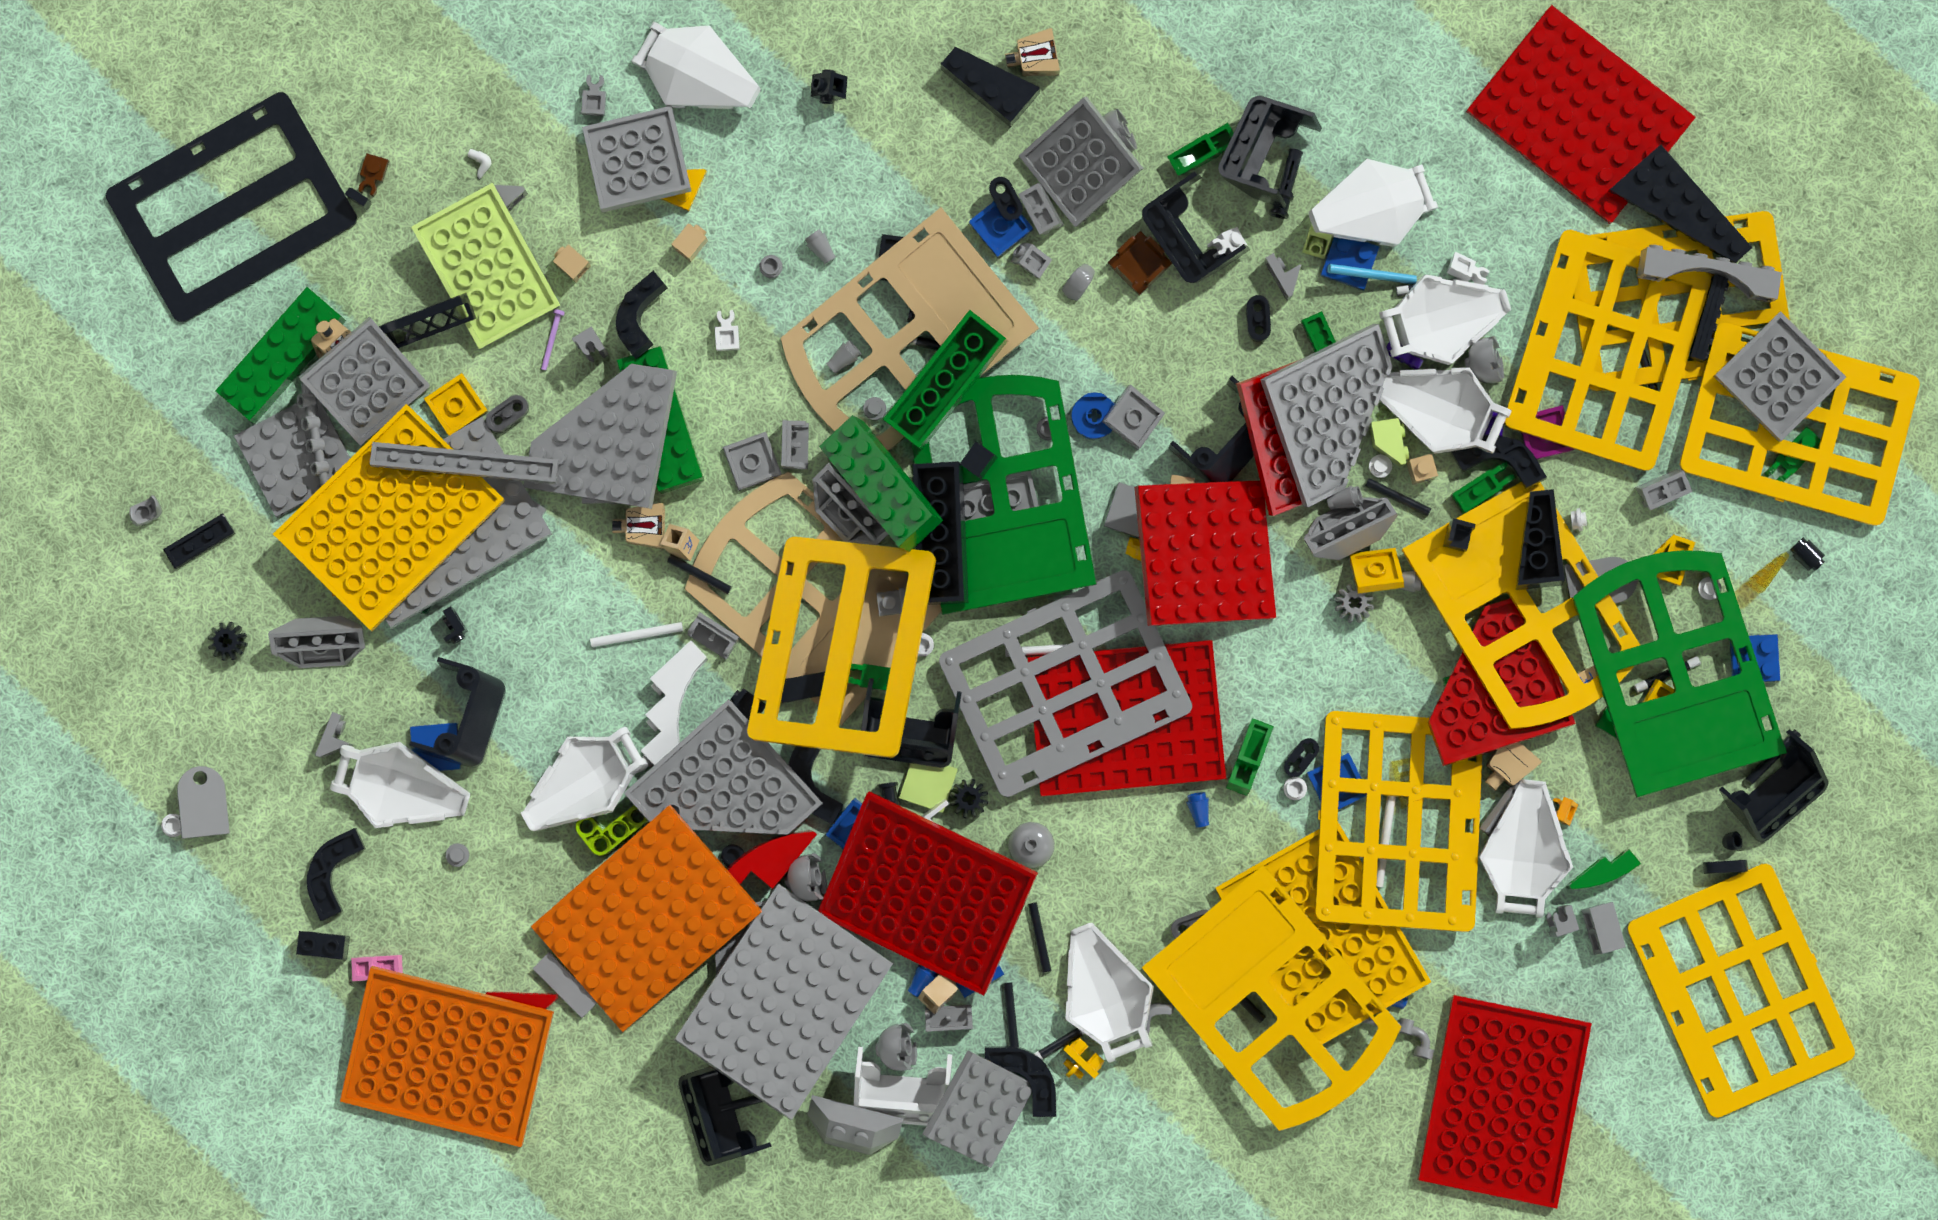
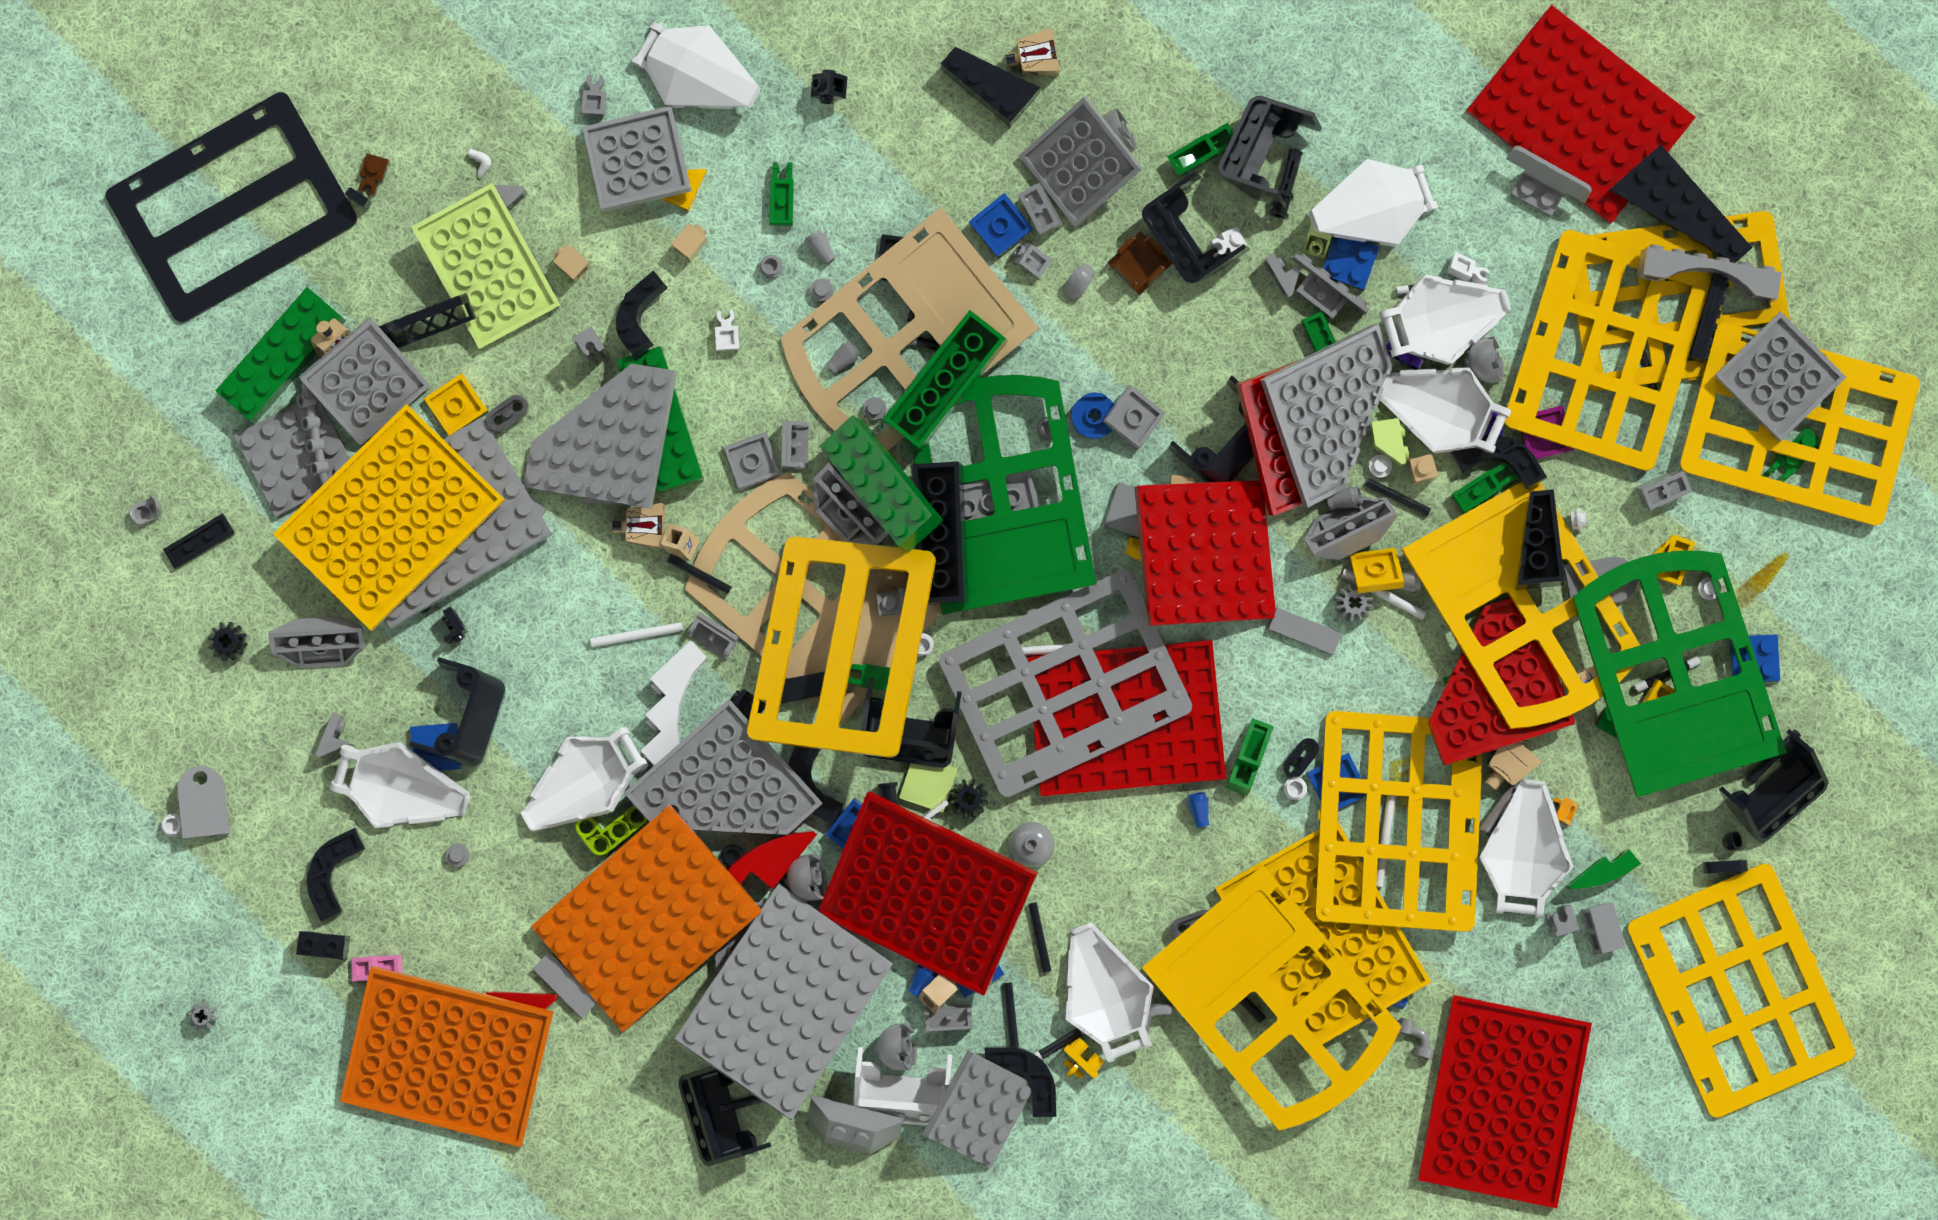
light grey plate [370,442,559,484] -> none
lavender piece [541,309,565,370] -> none
black panel [960,441,998,480] -> none
black plate [989,177,1023,221] -> none
black plate [1246,295,1271,342] -> none
medium azure bar [1327,264,1417,284] -> none
black panel [1443,518,1476,552] -> none
black brick [1790,537,1825,571] -> none
none -> light grey gear [188,1001,219,1031]
none -> green hinge [770,162,794,226]
none -> light grey plate [810,278,833,302]
none -> light grey tile [1268,608,1342,655]
none -> light grey bracket [1291,253,1370,319]
none -> white bar [1341,568,1427,620]
none -> light grey plate [1506,146,1592,217]

